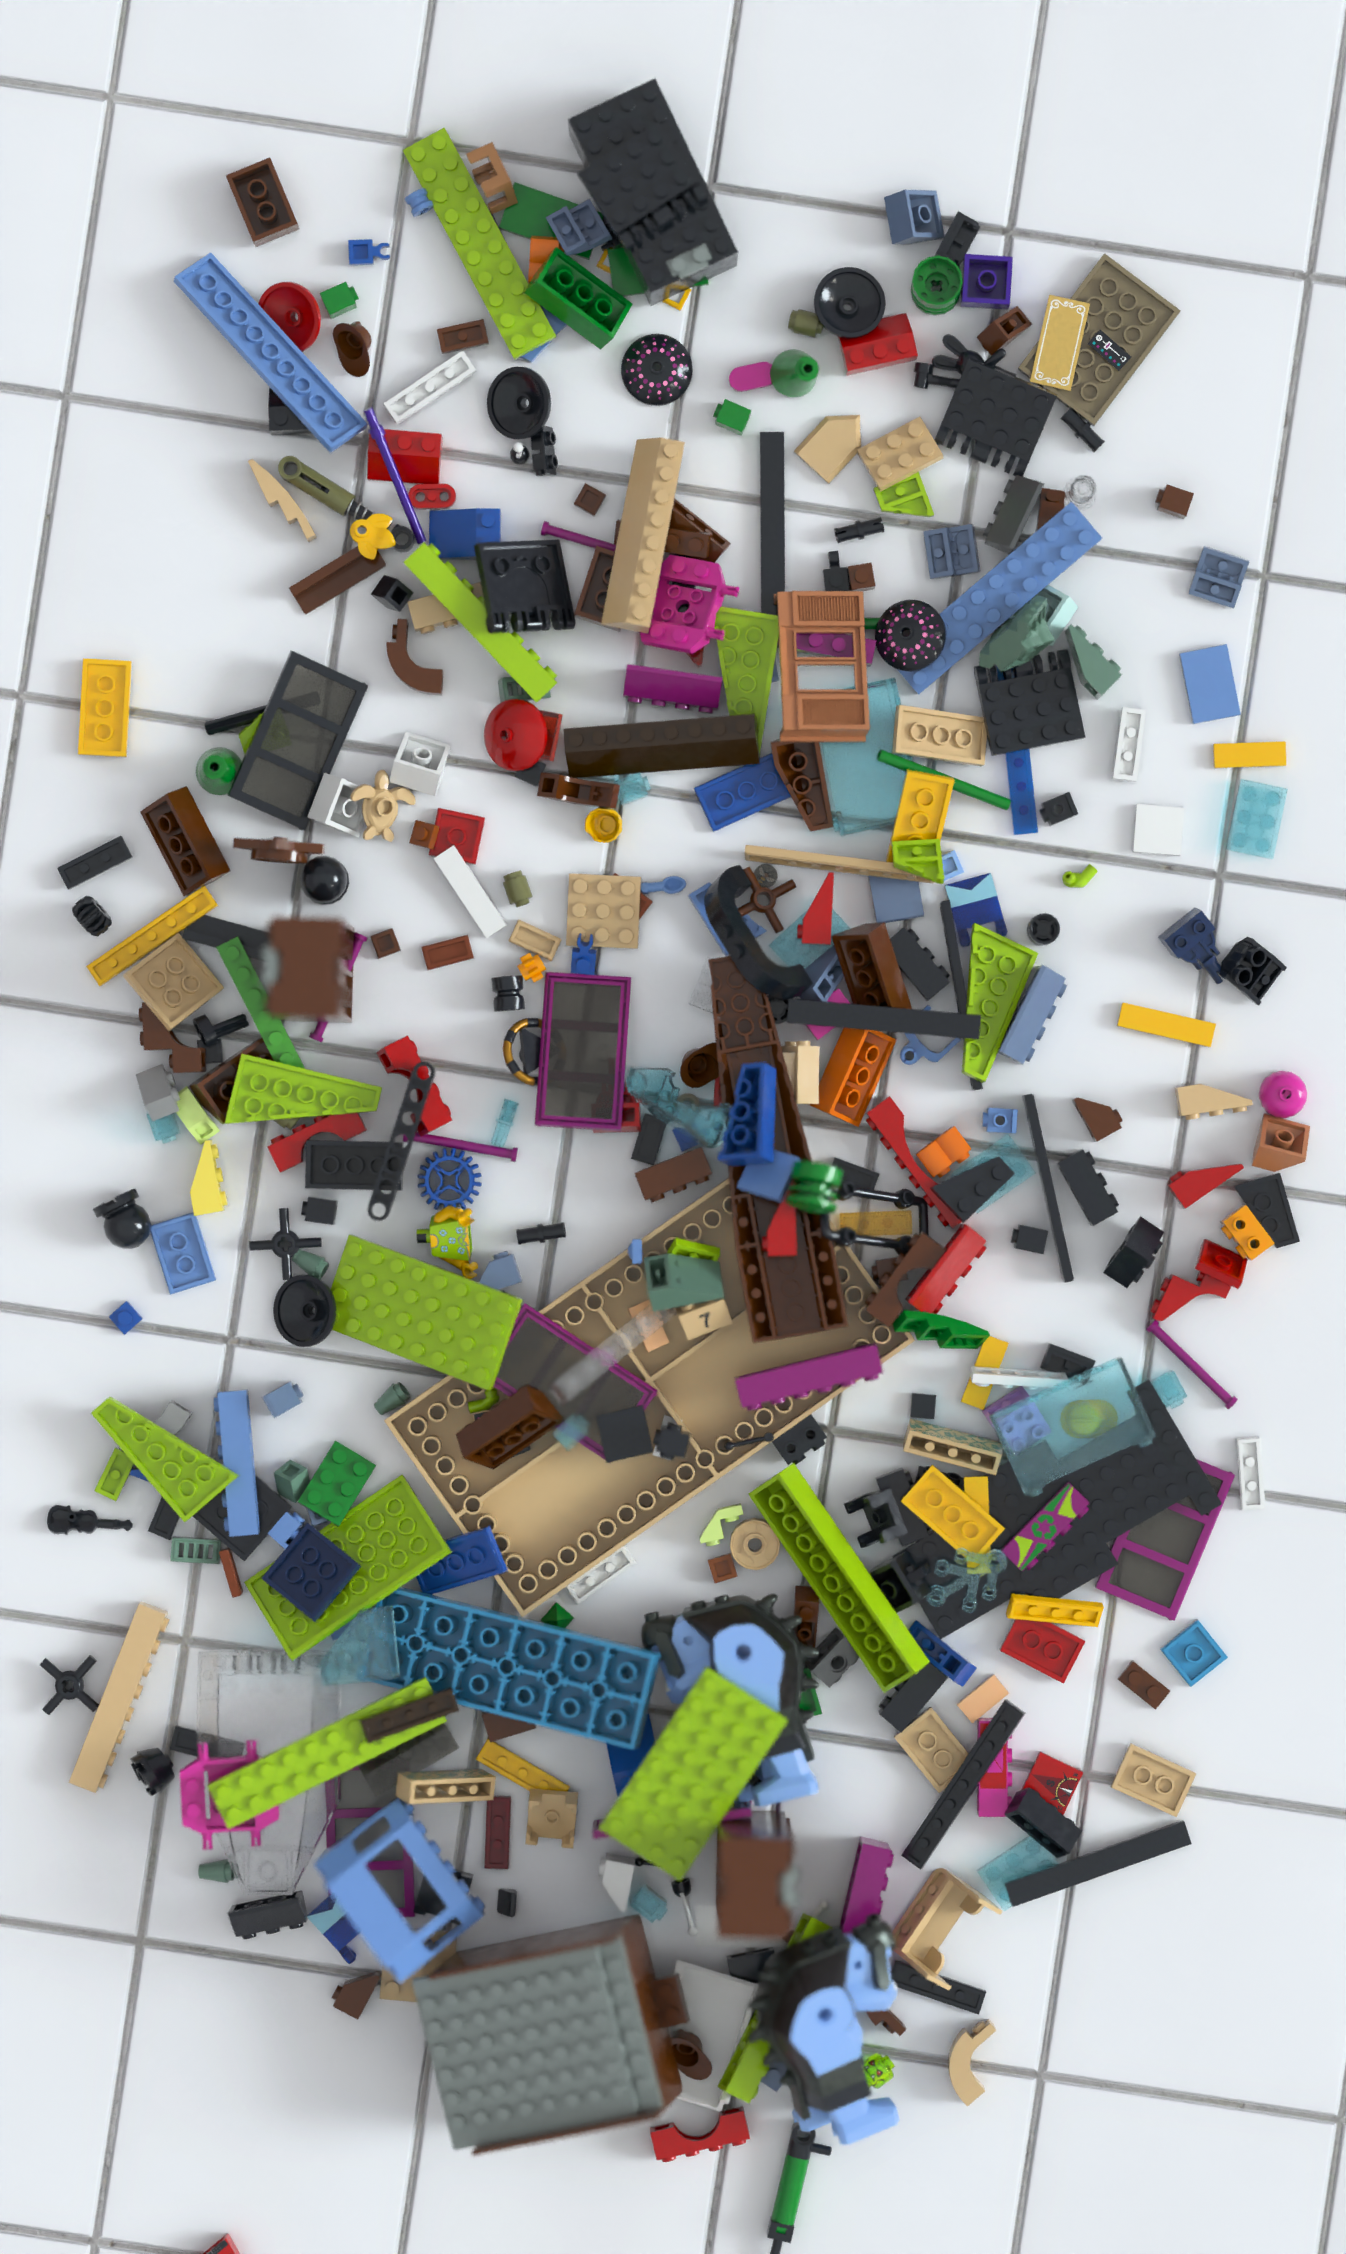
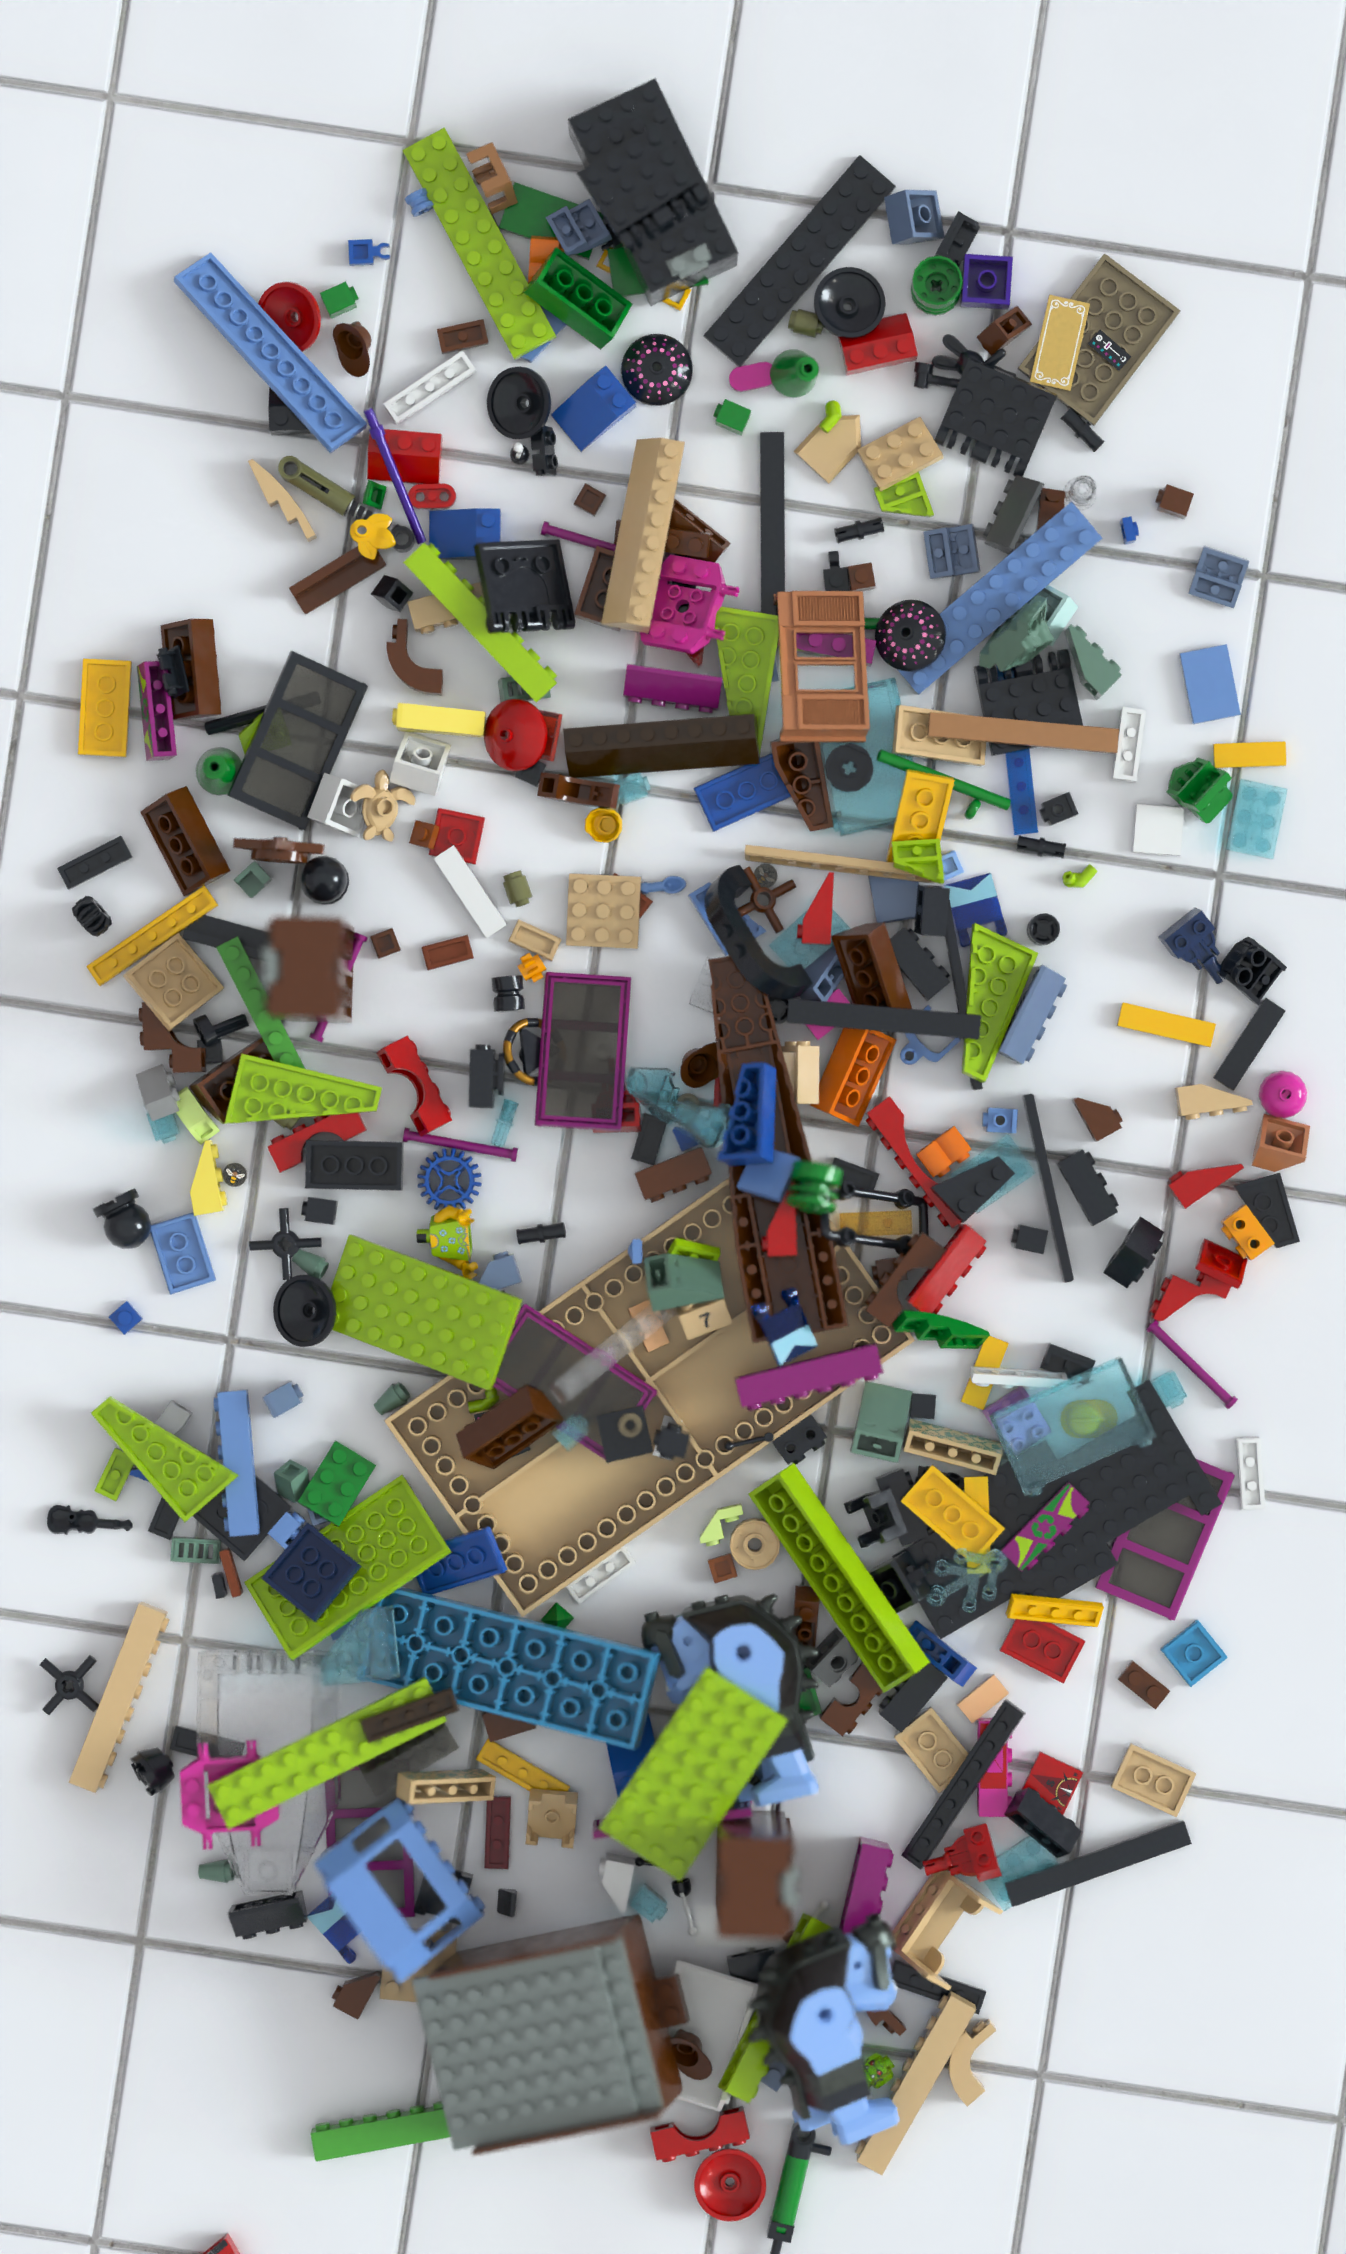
reddish brown brick [226,157,299,247] -> none
black beam [367,1062,436,1221] -> none
blue plate [571,933,597,975] -> none
none -> magenta brick [137,661,177,761]
none -> black hinge [157,645,189,699]
none -> reddish brown slope [160,619,221,720]
none -> black tile [211,1572,228,1599]
none -> tile [223,1163,247,1187]
none -> sand green panel [234,861,272,898]
none -> bright green brick [310,2101,450,2162]
none -> green slope [363,480,387,510]
none -> light yellow slope [392,703,486,738]
none -> black brick [469,1045,505,1108]
none -> blue slope [551,366,636,452]
none -> dark tan plate [618,1413,642,1437]
none -> red dish [694,2148,766,2221]
none -> black plate [704,155,896,367]
none -> clear blue flag [751,1287,818,1366]
none -> lime arm [819,400,842,434]
none -> reddish brown arch [819,1662,883,1737]
none -> black plate [825,744,874,792]
none -> sand green slope [850,1381,912,1463]
none -> tan brick [855,1991,976,2175]
none -> black hinge [914,885,950,936]
none -> red brick [922,1823,1002,1882]
none -> medium nougat tile [927,712,1119,754]
none -> green piece [964,799,981,820]
none -> black pin [1016,835,1066,859]
none -> blue plate [1120,516,1139,545]
none -> green piece [1166,757,1233,823]
none -> black tile [1213,998,1286,1091]

